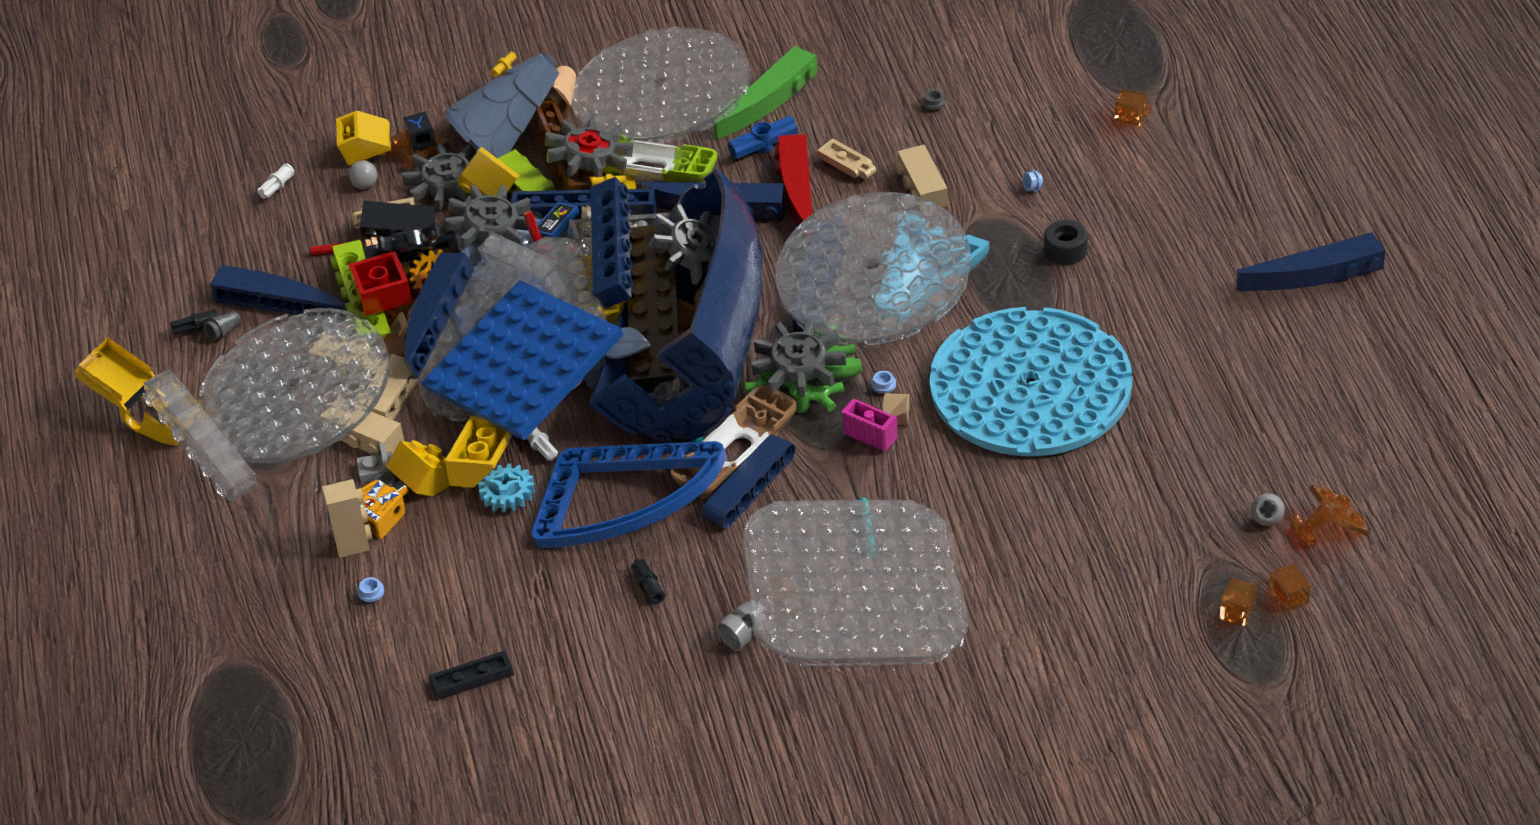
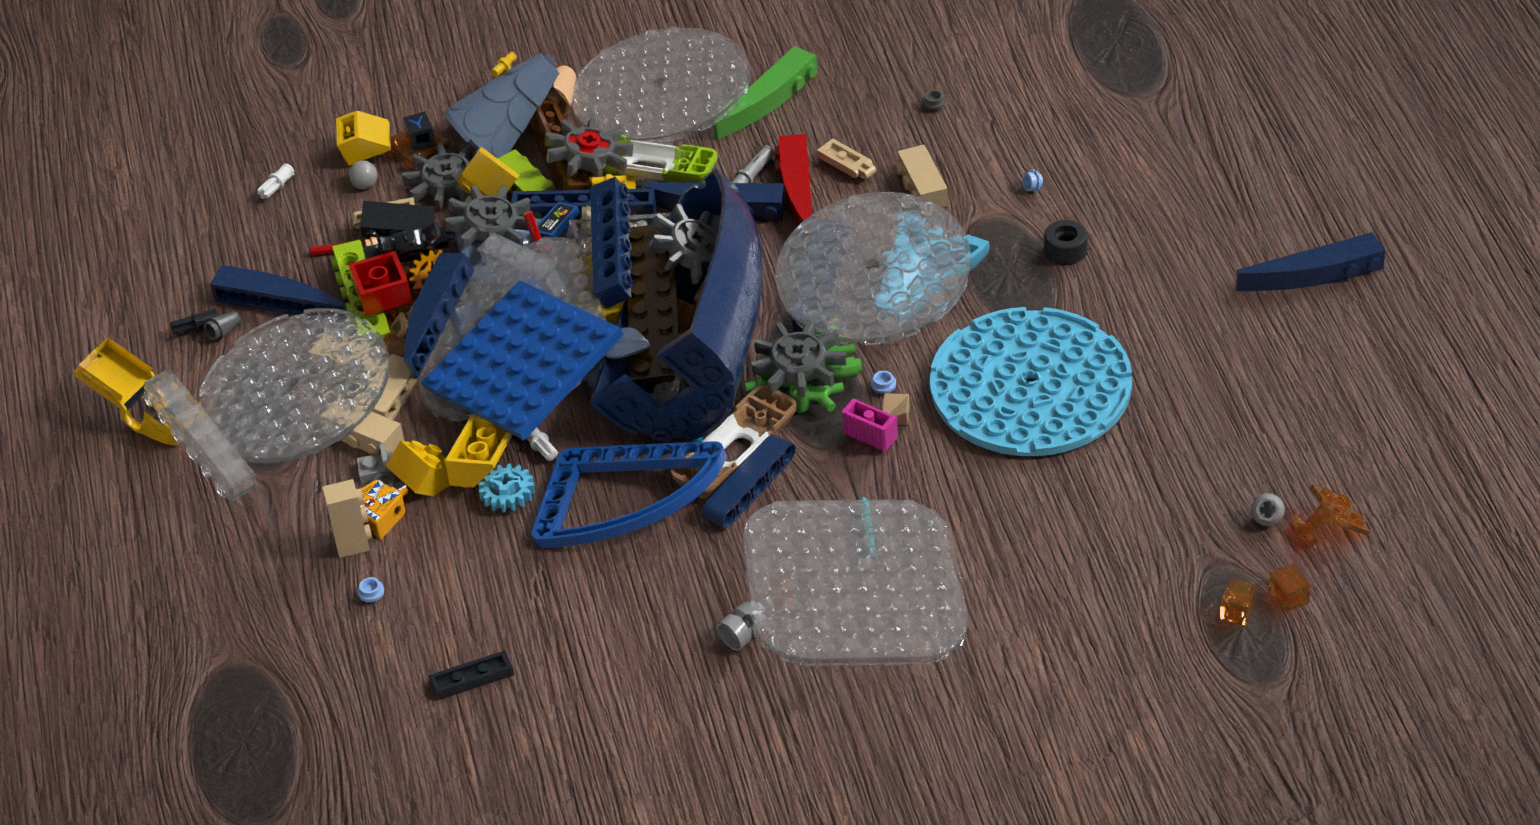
black axle [631,559,666,604] -> none
blue piece [727,116,798,160] -> none
clear orange brick [1115,89,1152,126] -> none
none -> light grey pin [732,145,775,183]

